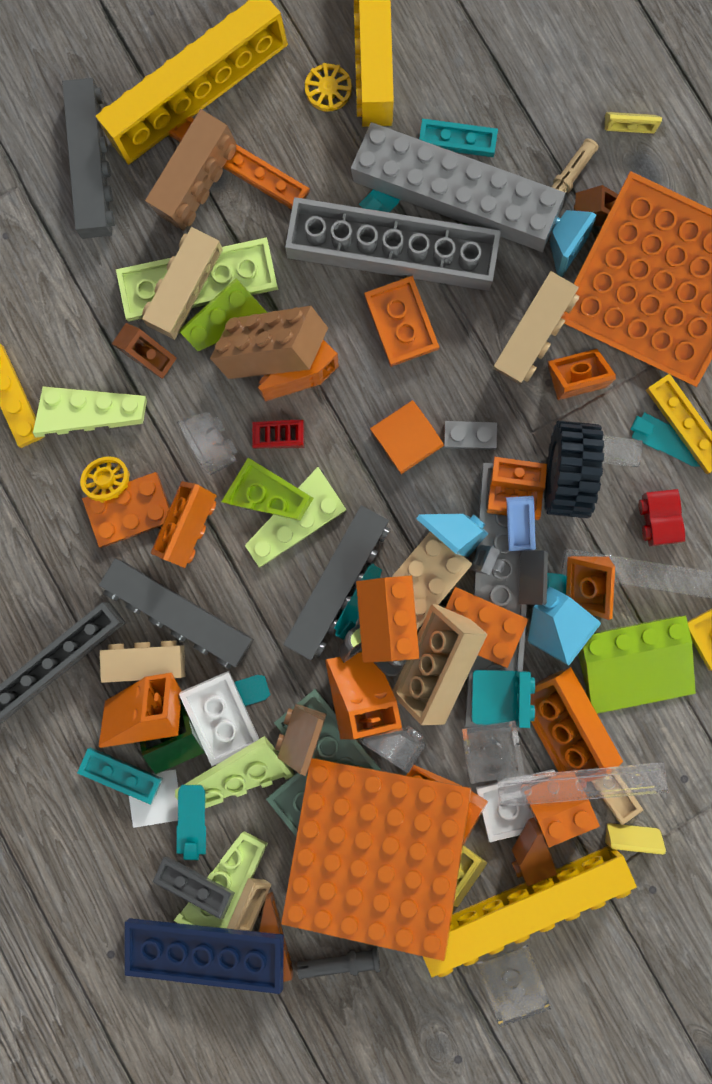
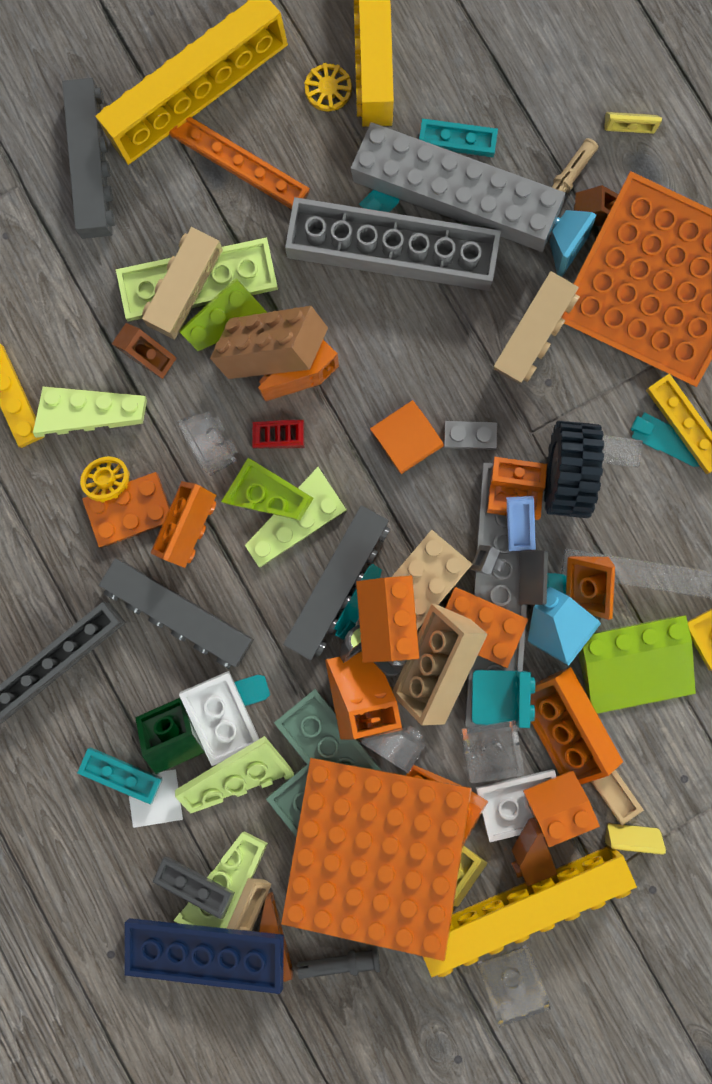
orange slope [99,673,182,748] -> none
tan brick [100,640,186,683] -> none
medium nougat brick [145,109,237,231] -> none
teal piece [176,785,206,860] -> none
medium nougat slope [275,704,327,776] -> none
orange plate [364,276,439,367] -> none
medium azure slope [416,514,489,557] -> none
clear tile [497,762,669,807] -> none
orange slope [548,349,616,400] -> none
red brick [639,489,685,547] -> none

